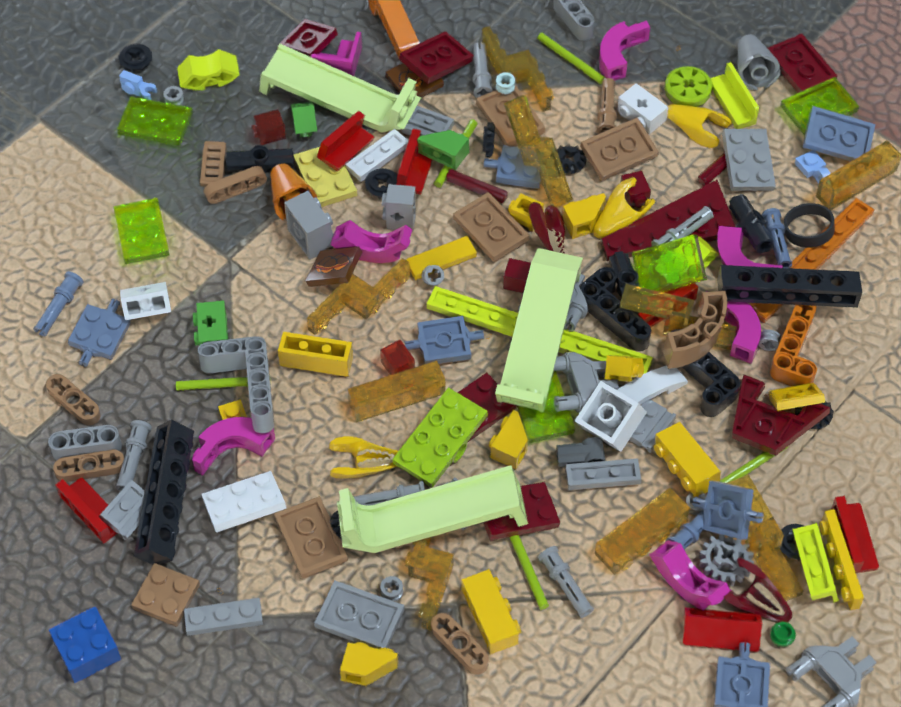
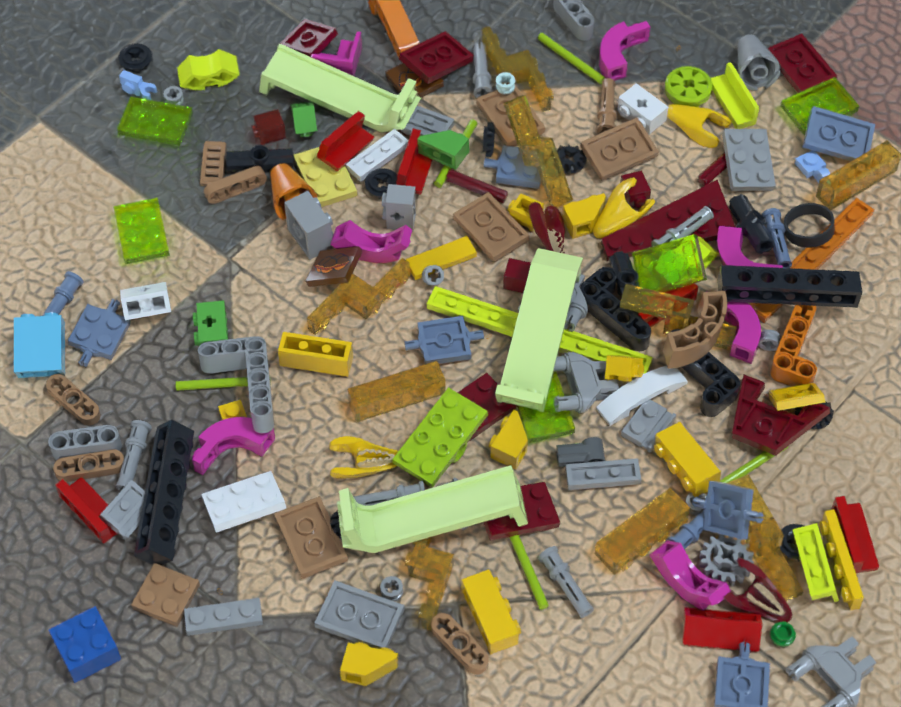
clear red brick [380,340,415,382] -> none
white brick [575,381,647,452] -> none
none -> medium azure brick [14,313,65,378]

